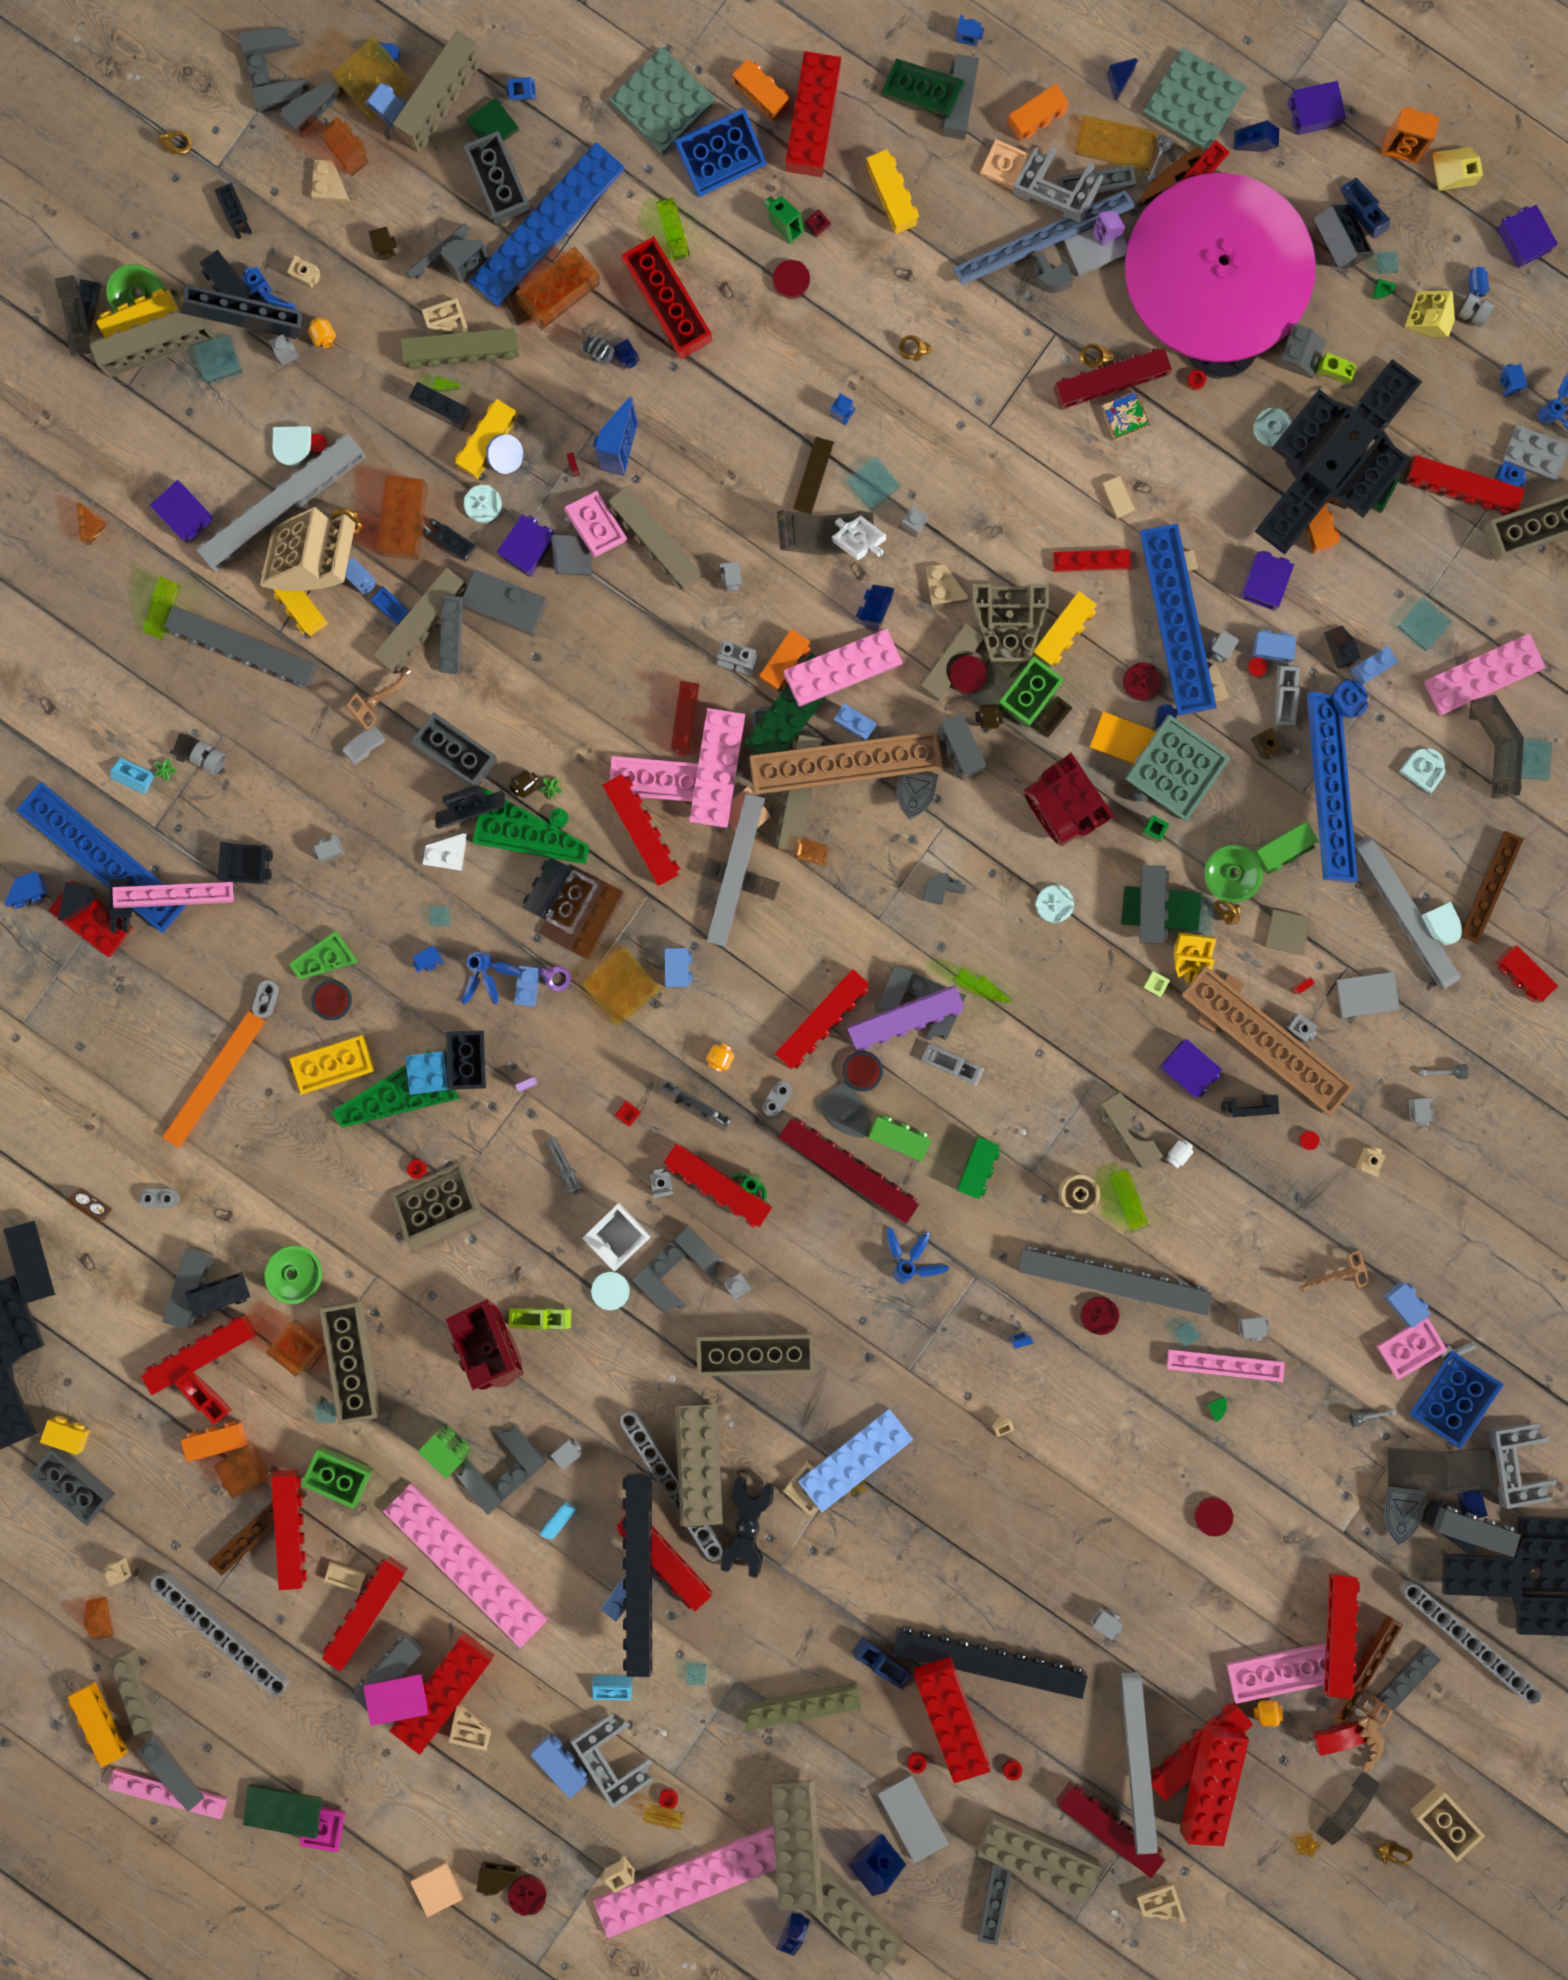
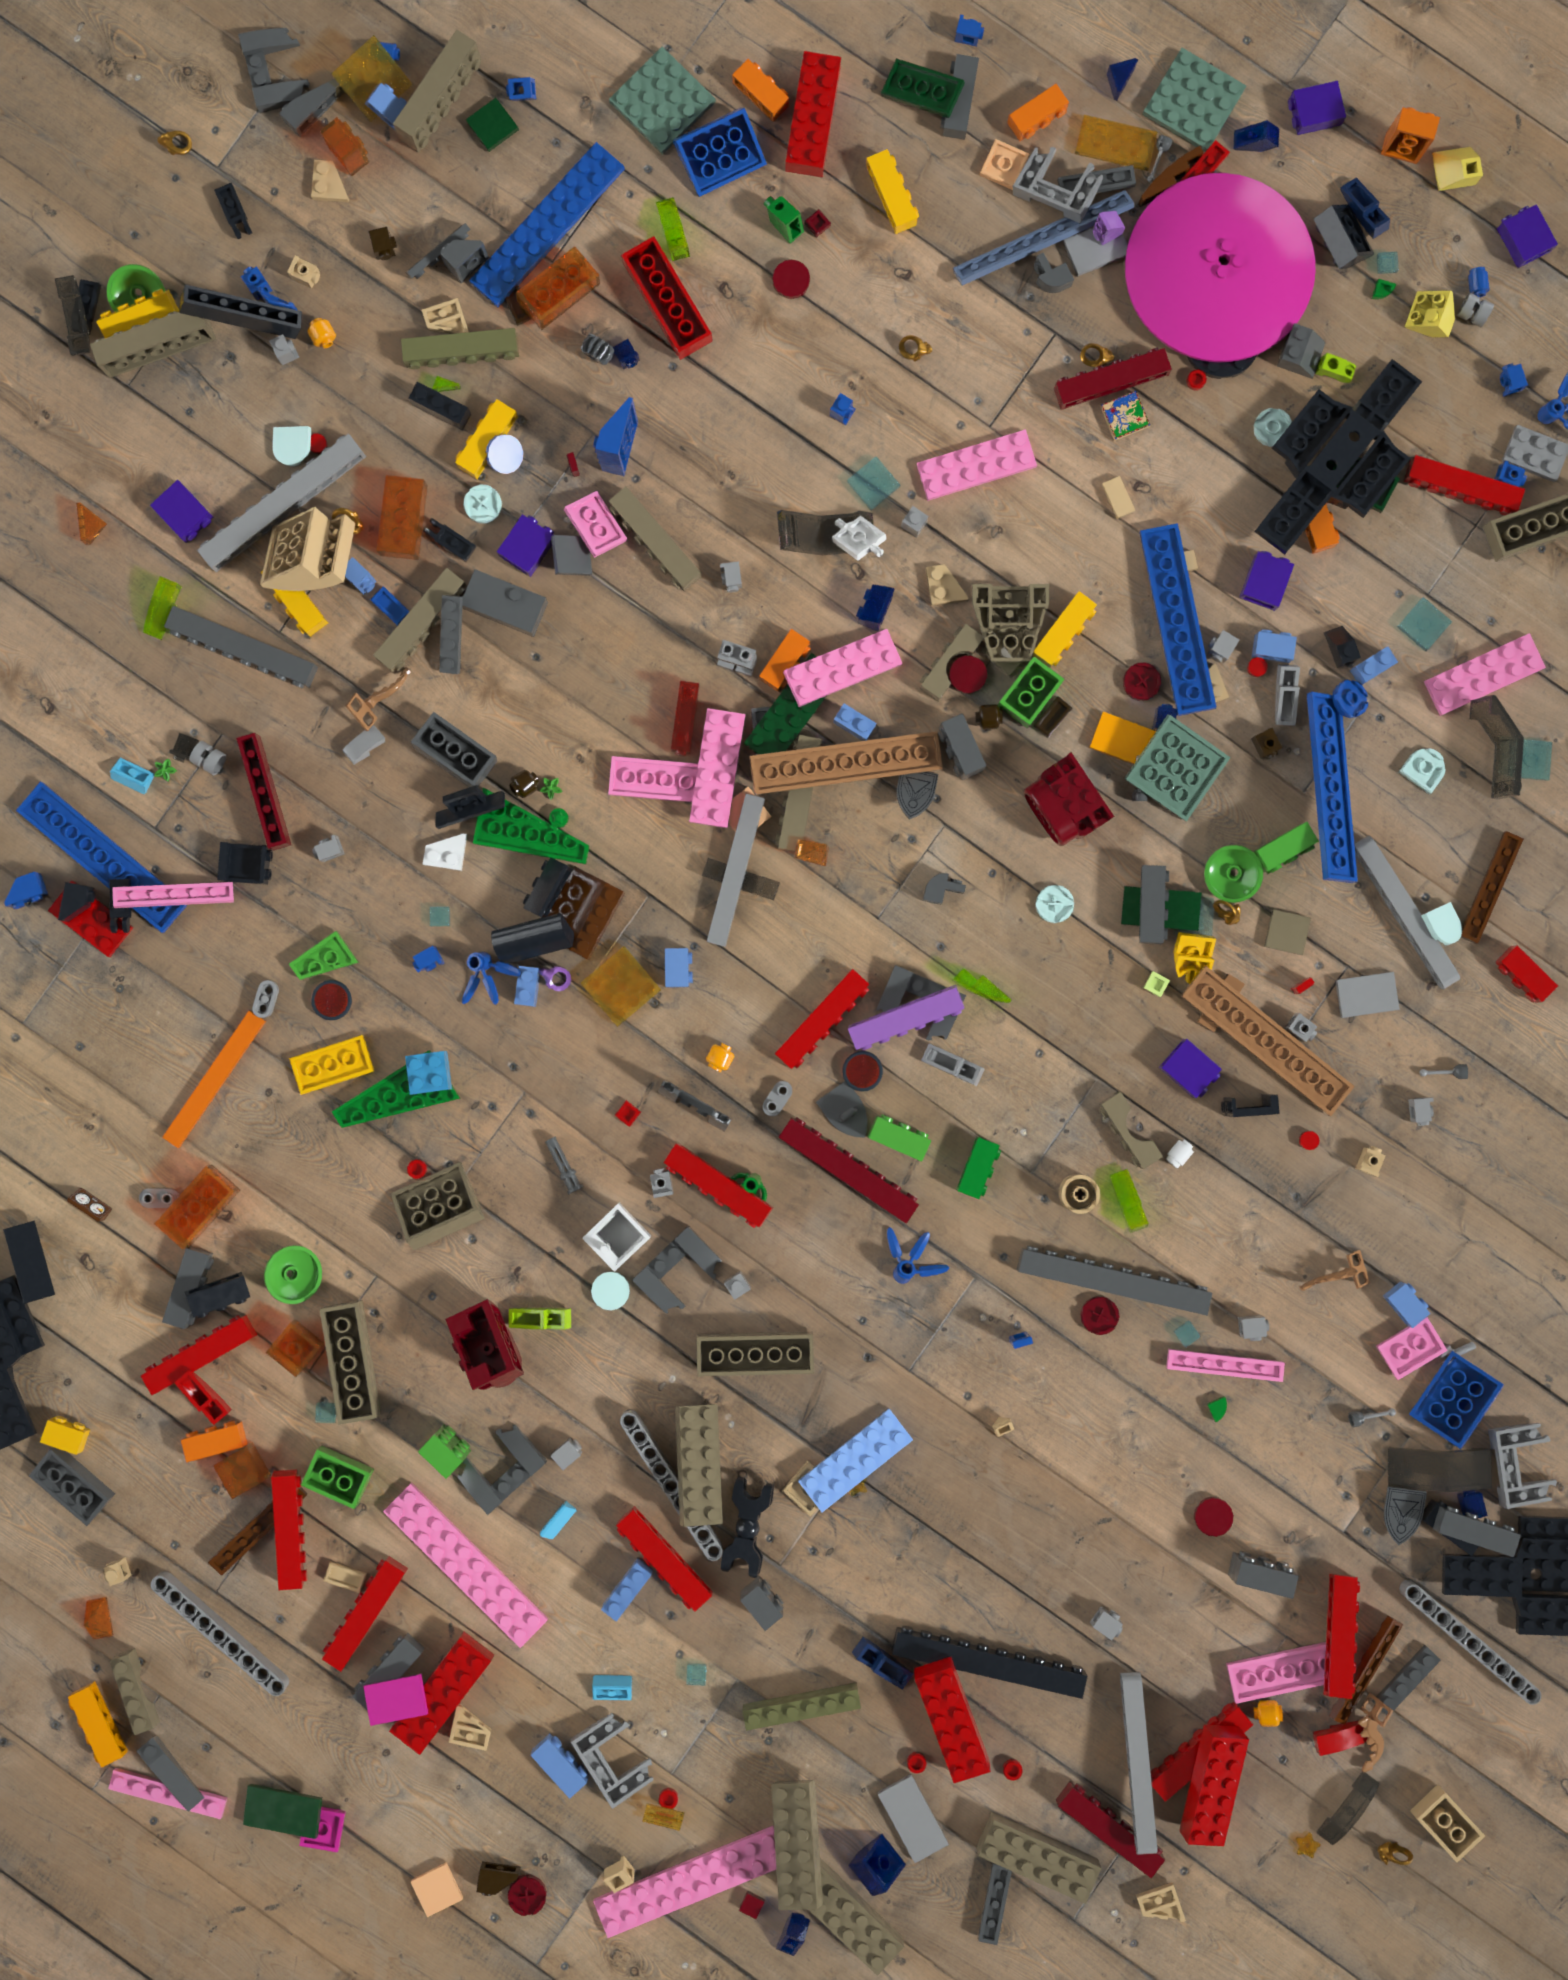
clear light blue tile [193,335,242,384] -> none
black brick [200,249,255,300] -> none
black slope [445,1030,486,1090] -> none
dark grey brick [463,131,530,225] -> none
lavender tile [515,1077,538,1092] -> none
red brick [602,774,681,886] -> none
black brick [622,1473,653,1677] -> none
dark brown tile [793,436,834,515] -> none
red plate [1053,549,1131,573] -> none
green brick [1140,815,1170,843] -> none
none -> clear orange brick [154,1165,240,1250]
none -> dark red brick [236,733,292,851]
none -> black brick [491,913,574,964]
none -> dark red tile [739,1891,765,1919]
none -> dark grey brick [740,1576,784,1631]
none -> bright pink plate [917,429,1037,501]
none -> dark grey brick [1228,1551,1299,1599]

